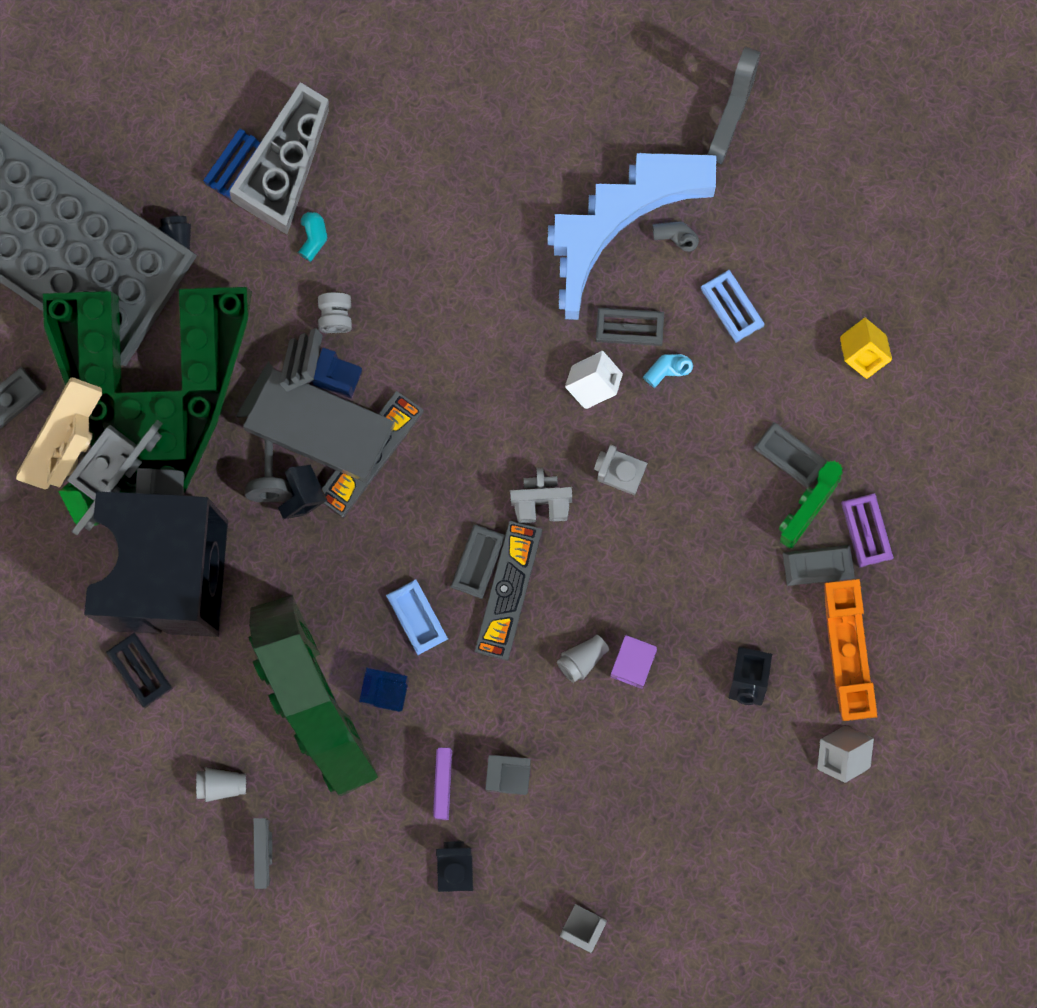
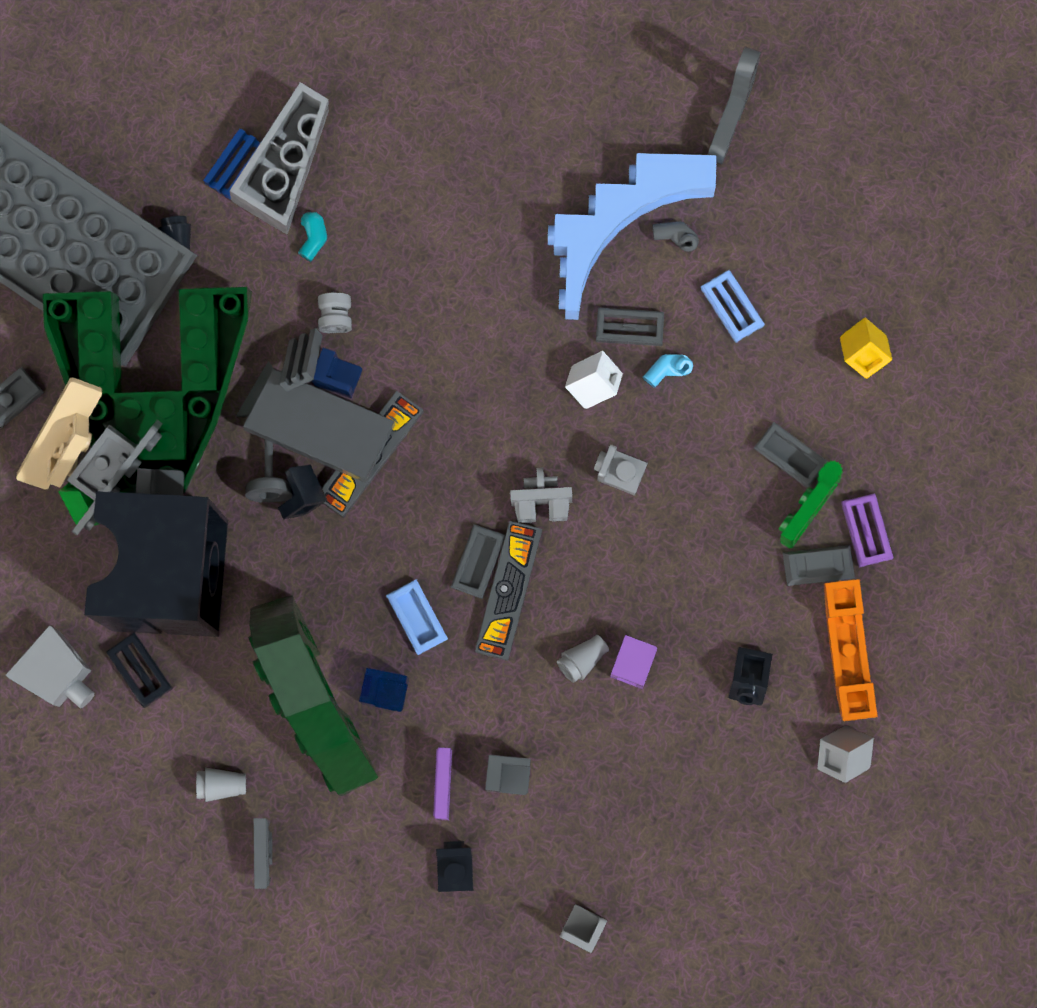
none -> light grey torso [6,626,95,709]

